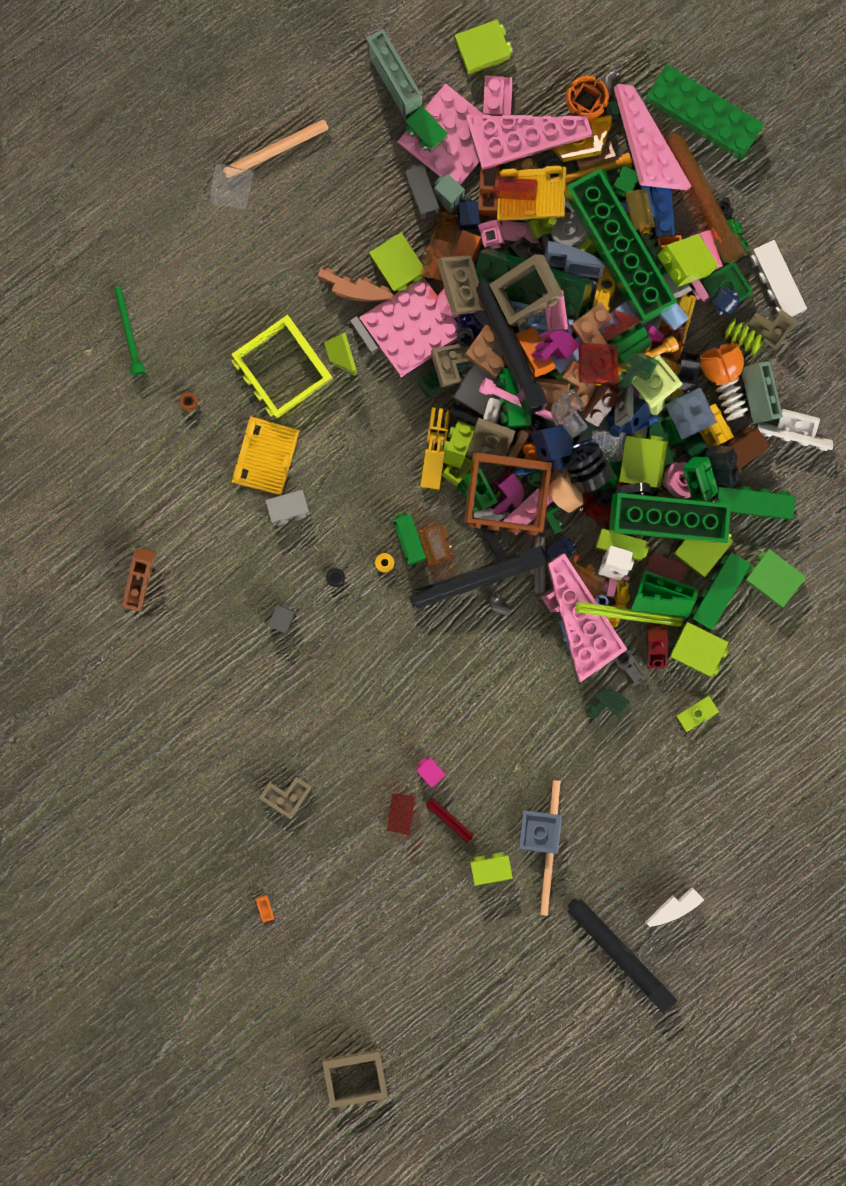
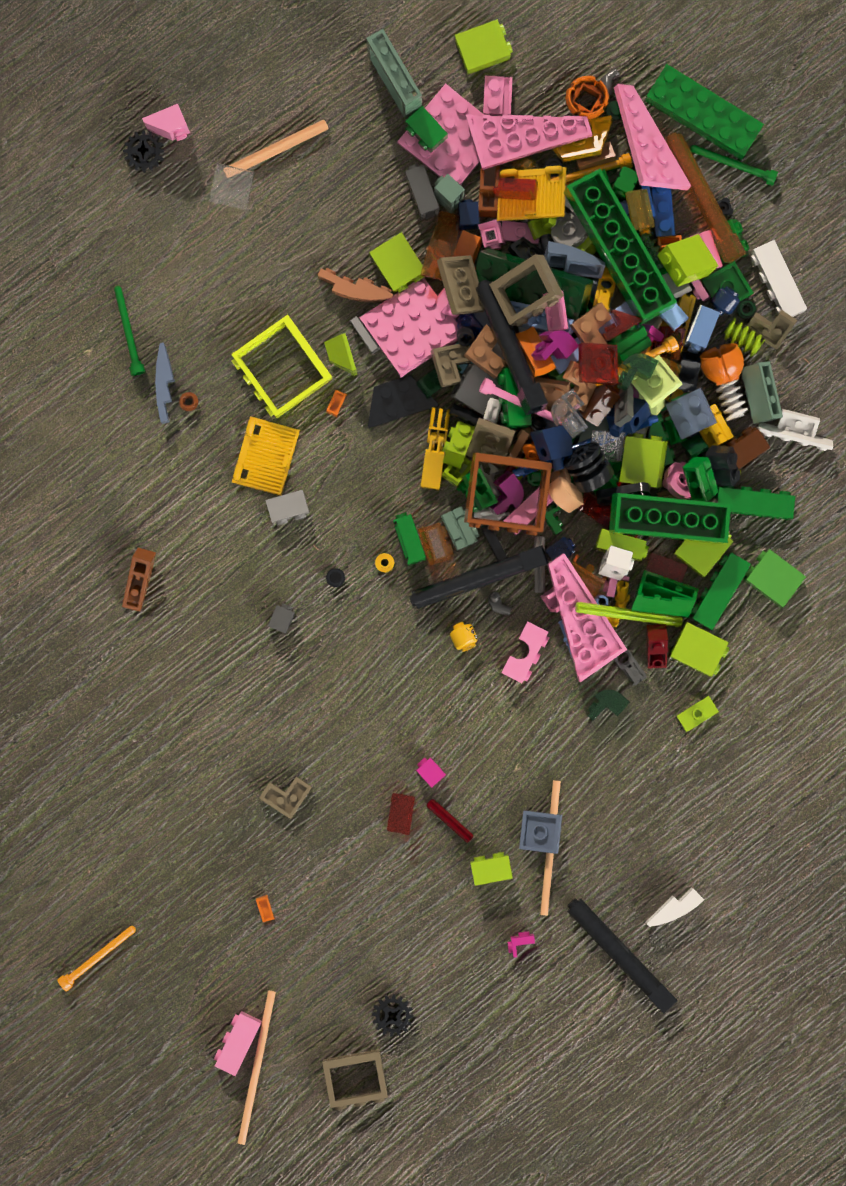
none -> light orange piece [57,926,136,992]
none -> black gear [123,130,165,173]
none -> bright pink slope [142,104,190,141]
none -> sand blue slope [155,342,175,424]
none -> bright pink brick [213,1011,262,1076]
none -> light nougat piece [238,990,276,1145]
none -> orange piece [326,390,347,417]
none -> black wing [368,375,439,429]
none -> black gear [372,994,414,1037]
none -> sand green brick [441,506,479,551]
none -> yellow head [450,622,478,652]
none -> light grey bar [480,463,500,498]
none -> bright pink arch [501,622,550,684]
none -> dark pink bracket [507,931,535,958]
none -> medium blue piece [683,305,720,354]
none -> green piece [690,145,778,186]
none -> dark green plate [737,300,756,319]

